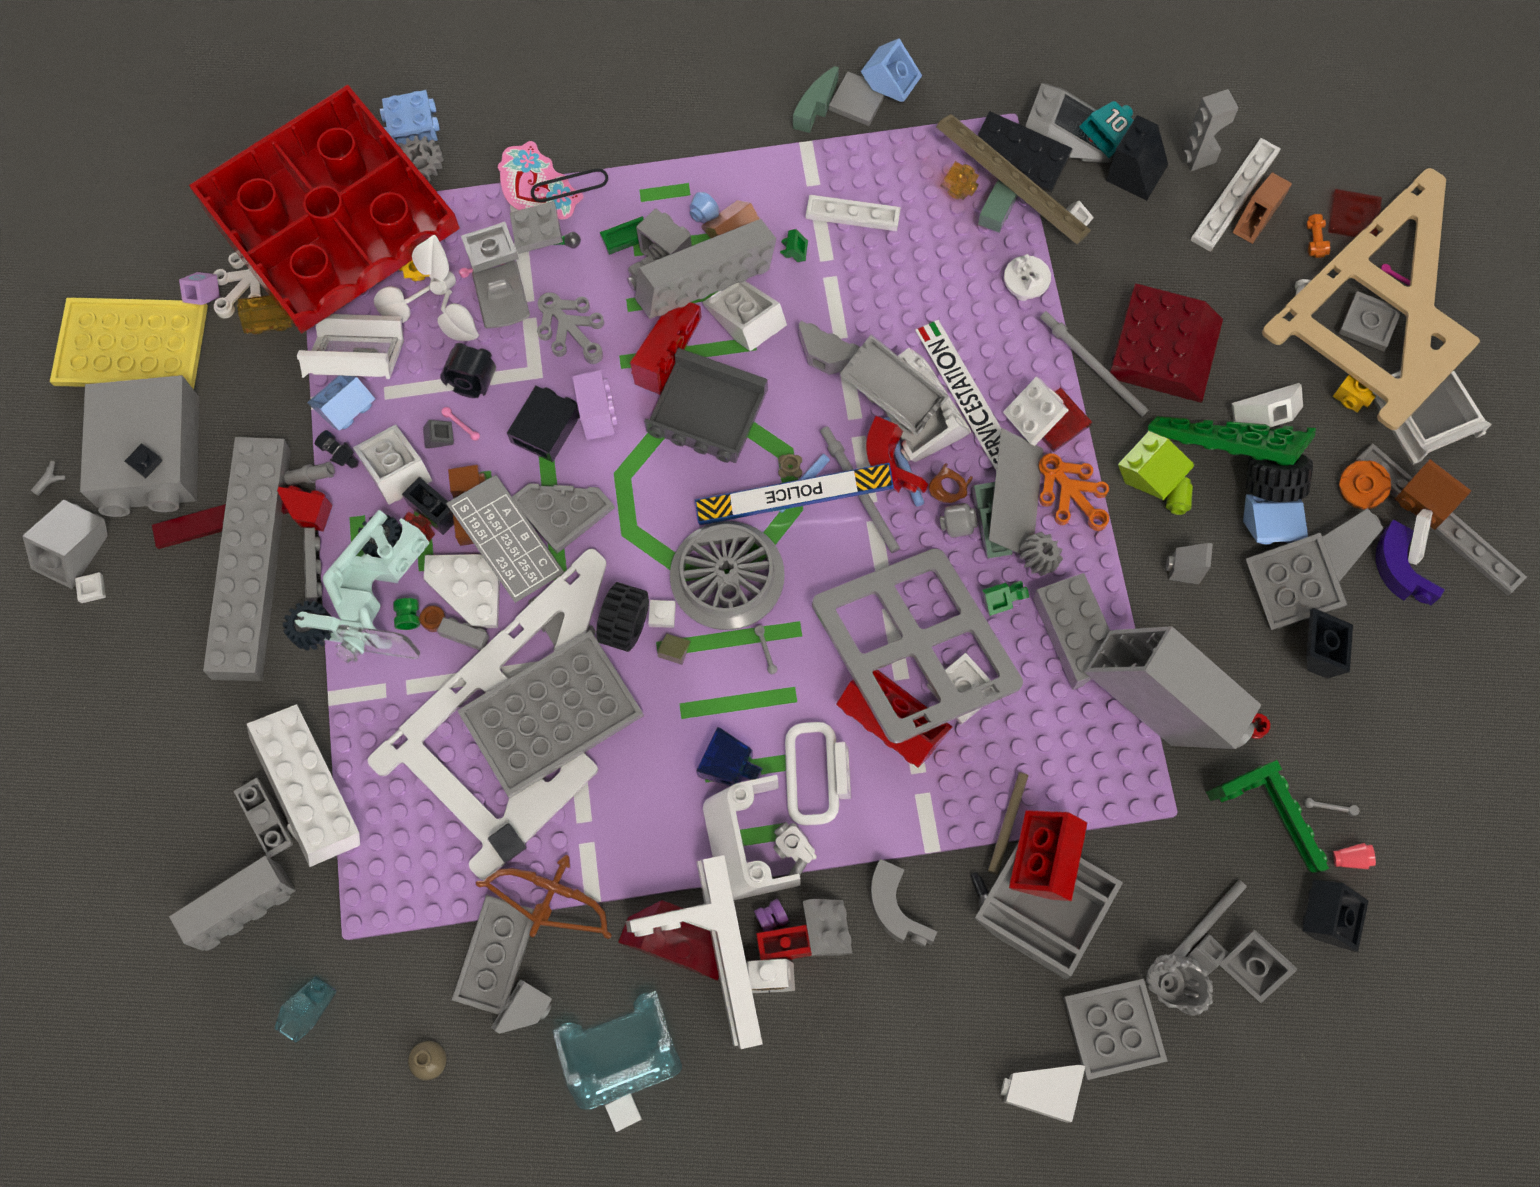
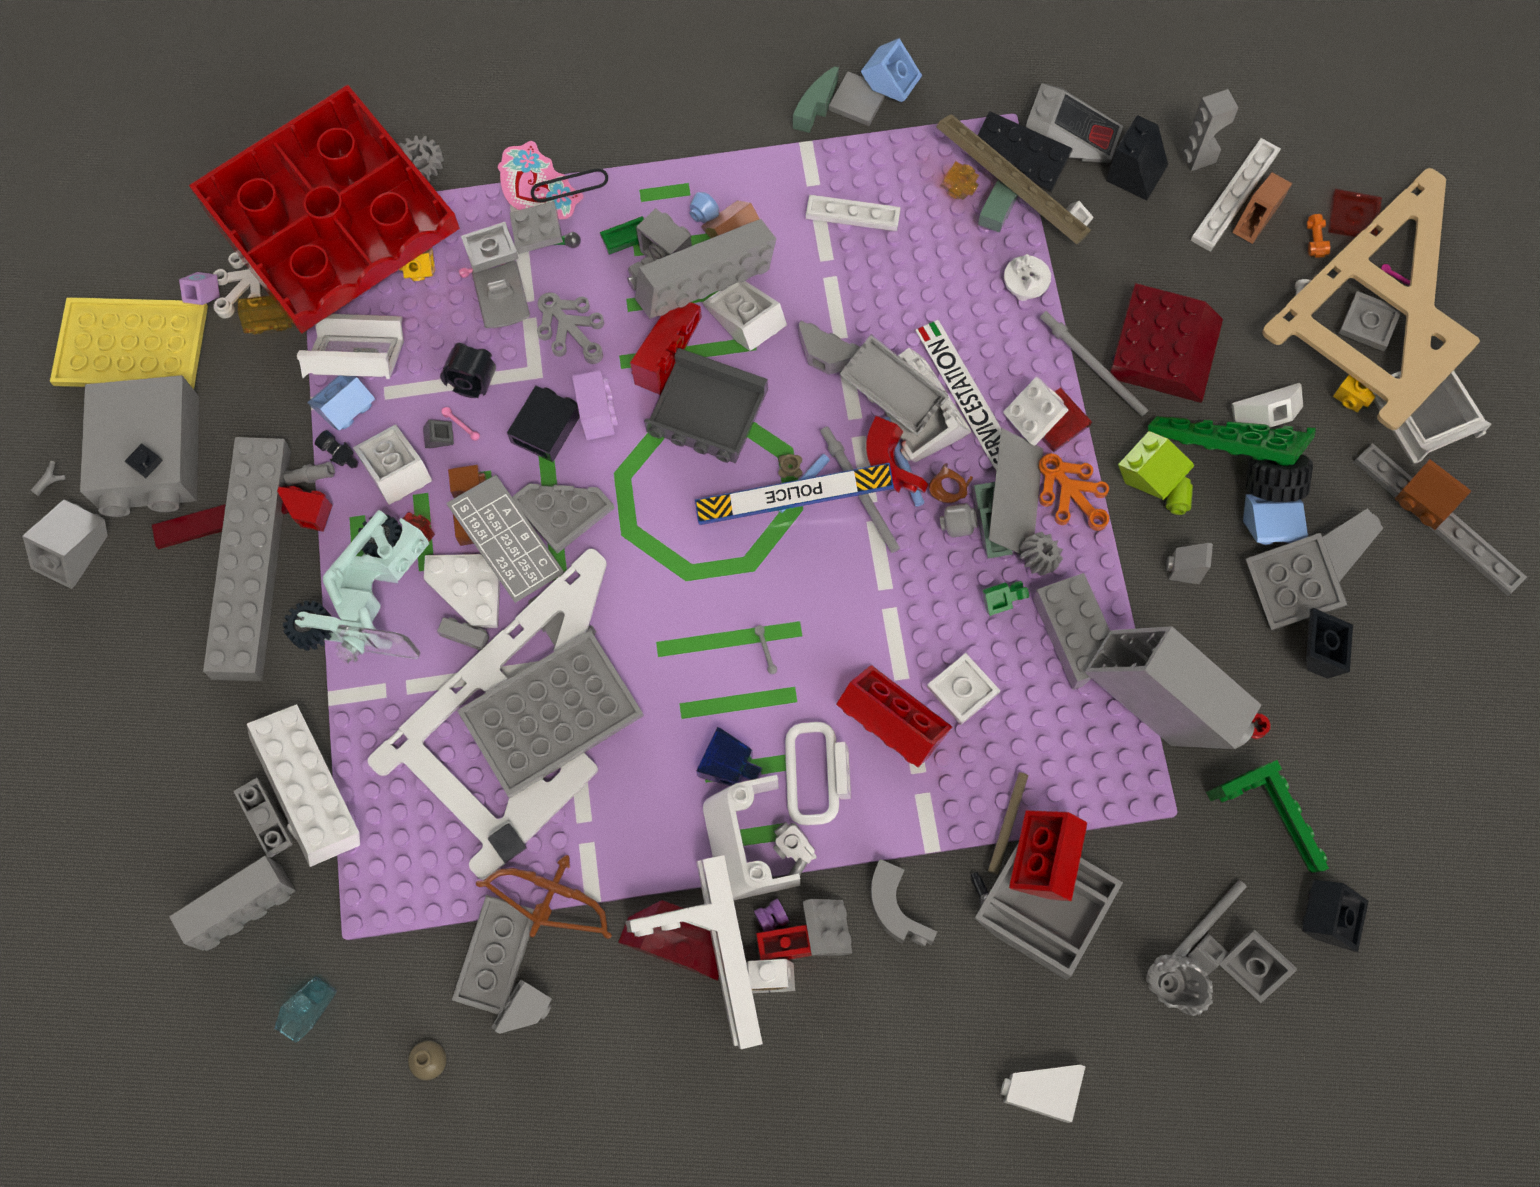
white tile [75,572,106,603] -> none
light grey plate [303,528,322,603] -> none
white plant [374,235,479,341] -> none
light blue brick [380,90,440,146] -> none
green wheel [393,598,420,630] -> none
black brick [402,477,454,535] -> none
dark orange tile [420,606,446,632] -> none
clear light blue windscreen [552,991,682,1109] -> none
black tyre [596,582,649,652] -> none
white tile [605,1093,642,1132] -> none
white plate [648,600,676,628] -> none
olive slope [657,634,691,665] -> none
light grey piece [670,521,785,630] -> none
green tile [780,229,808,262] -> none
light grey window [812,549,1023,743] -> none
light grey plate [1063,979,1167,1080] -> none
teal torso [1079,101,1134,158] -> none
light grey hinge [1304,798,1360,816] -> none
coral cone [1333,843,1376,869] -> none
orange tile [1339,460,1391,510] -> none
dark purple arch [1376,519,1445,605] -> none
white tile [1408,509,1433,565] -> none

